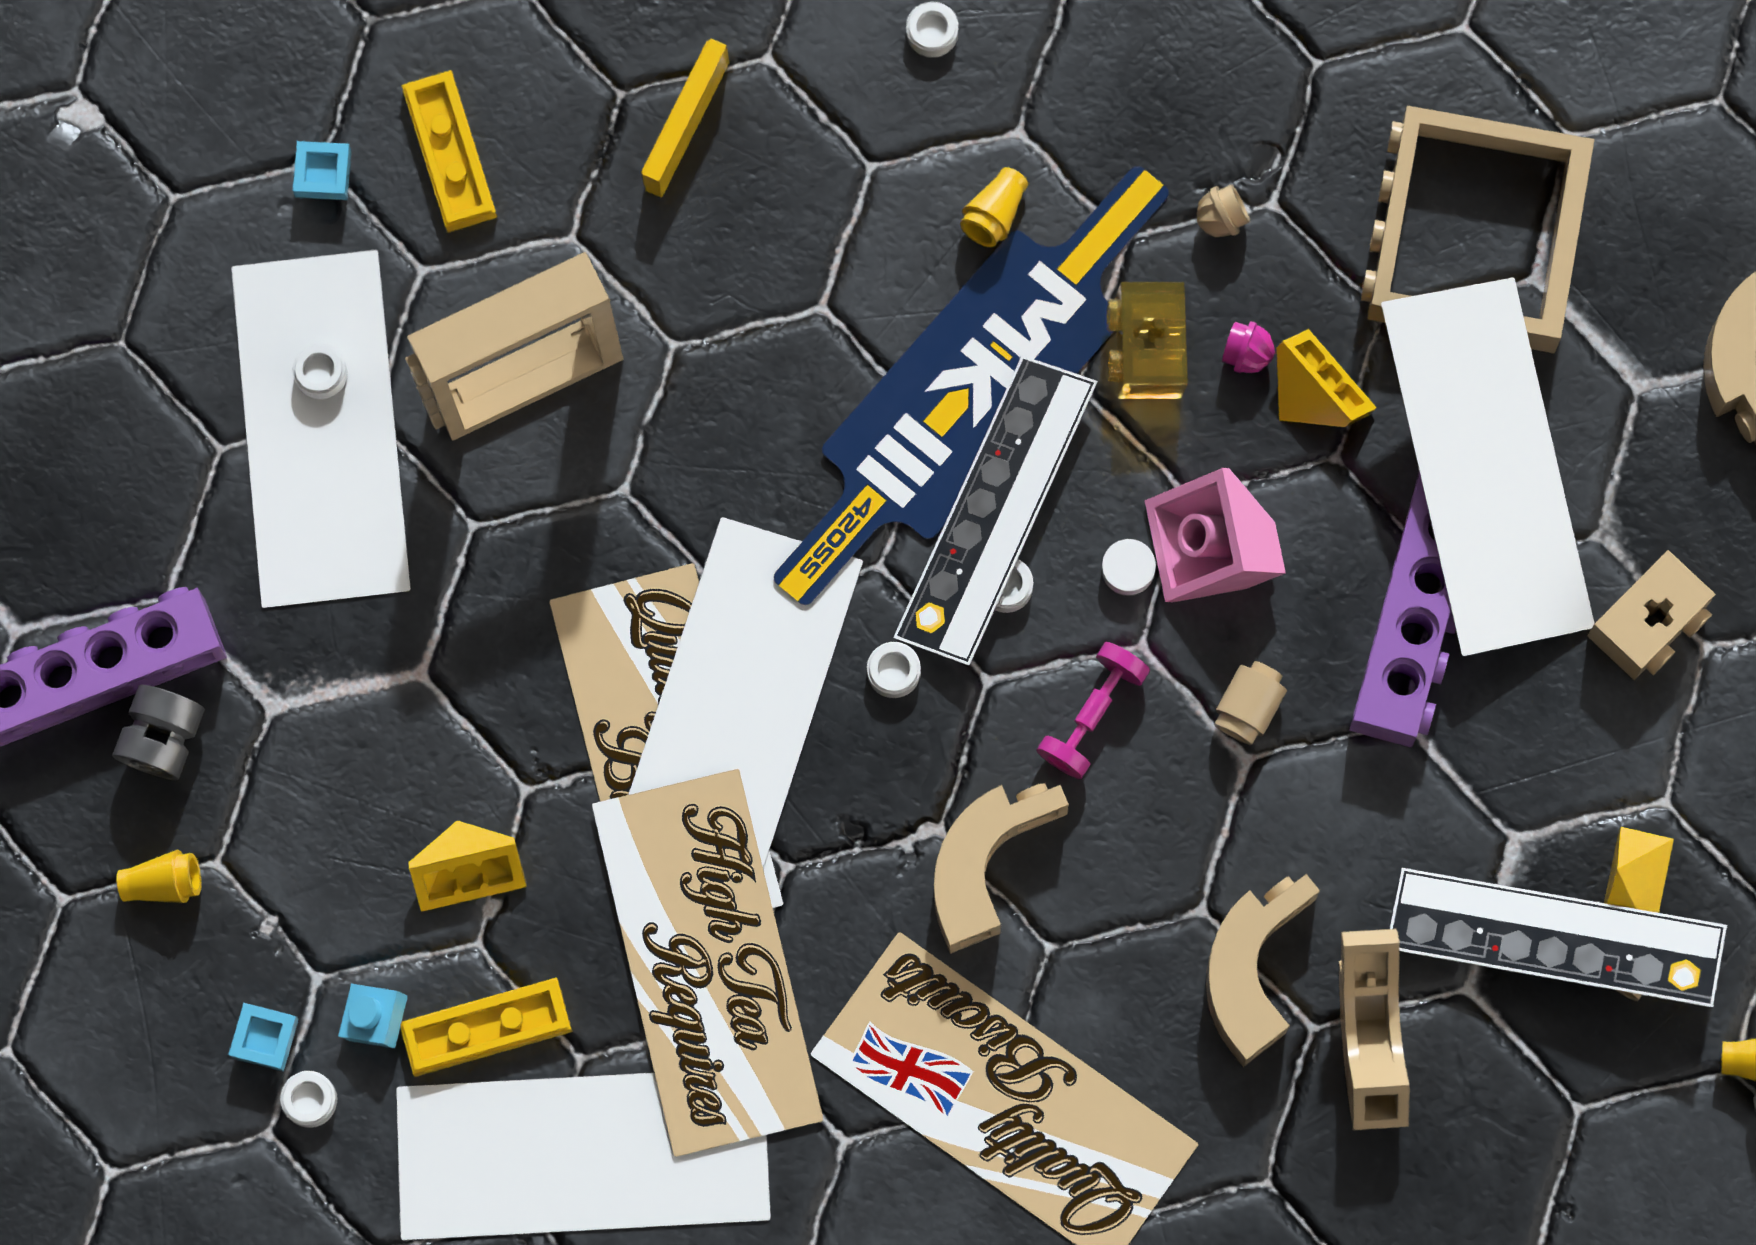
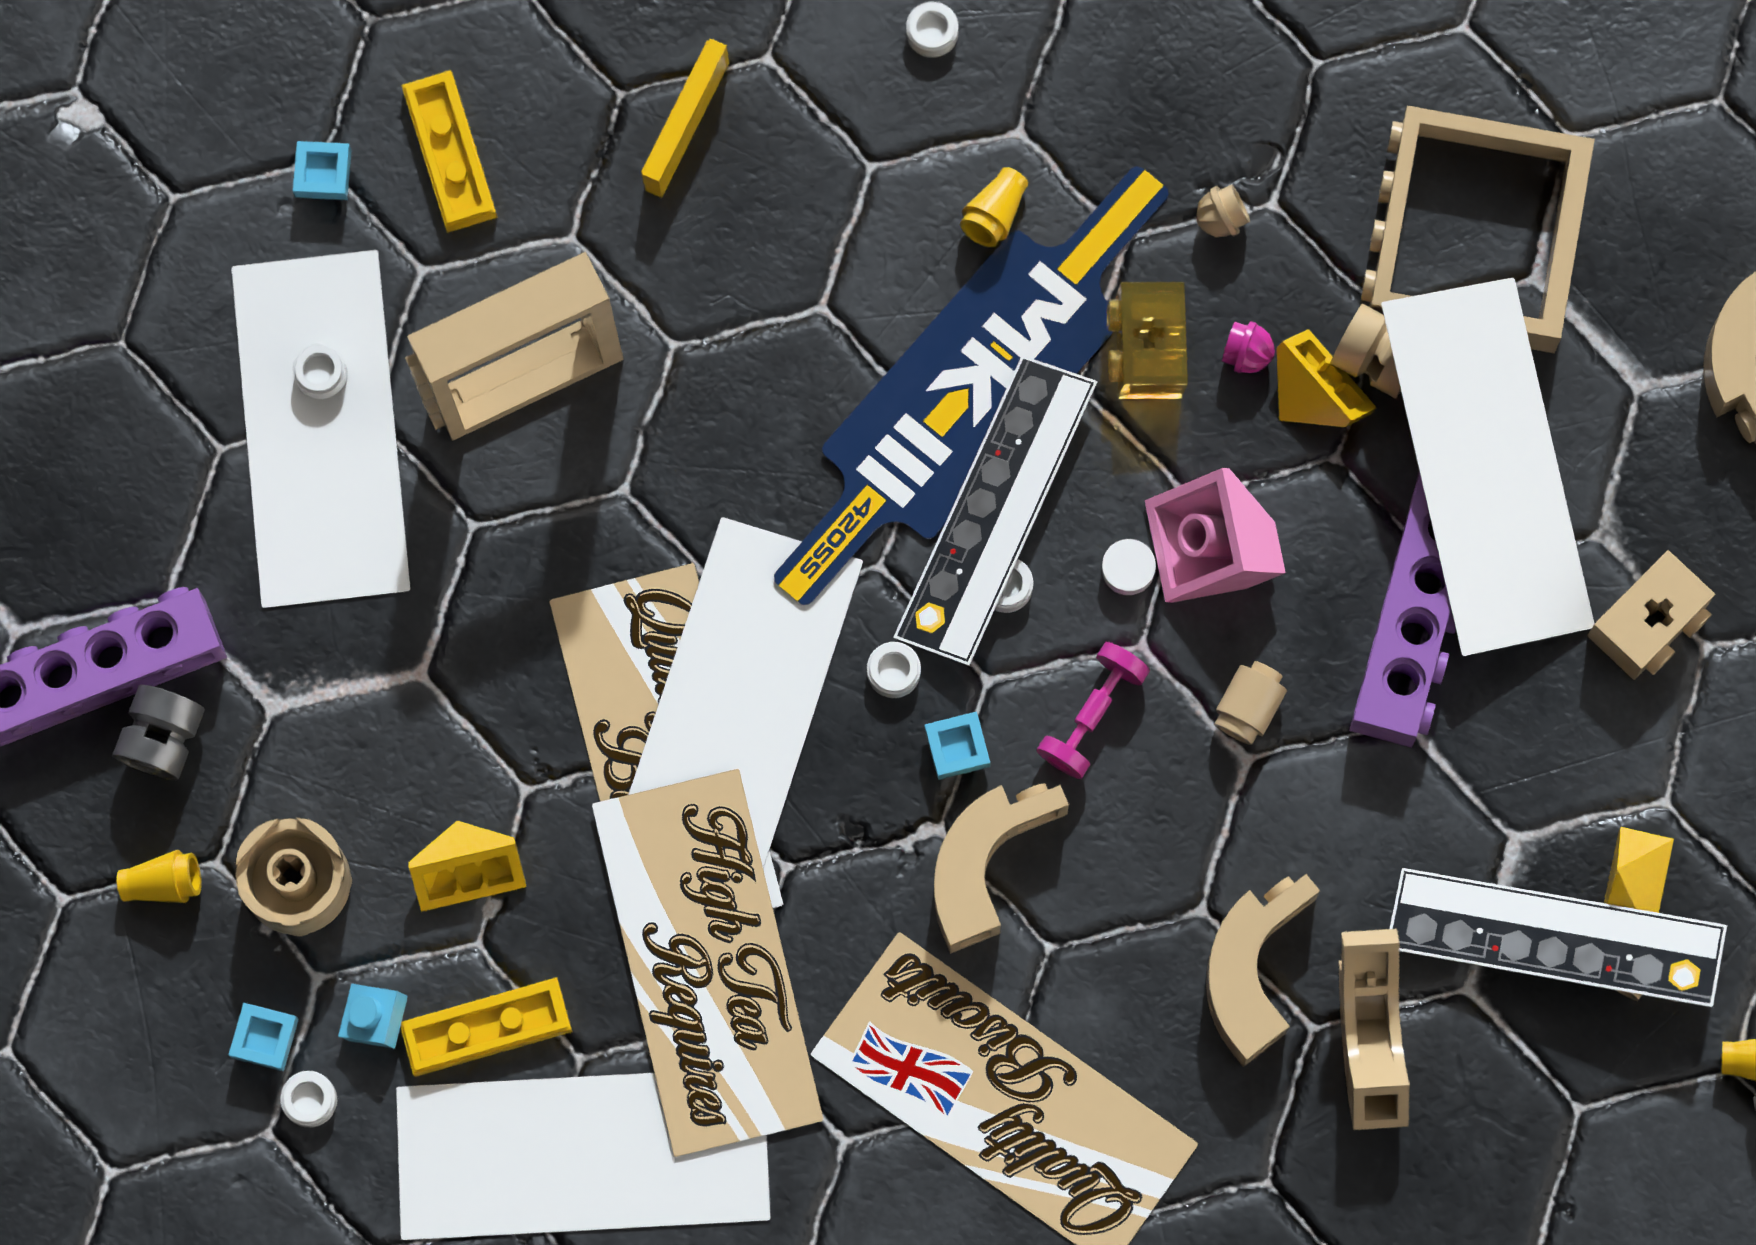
none -> tan brick [235,818,352,936]
none -> medium azure plate [925,711,990,780]
none -> tan wheel [1330,303,1401,398]

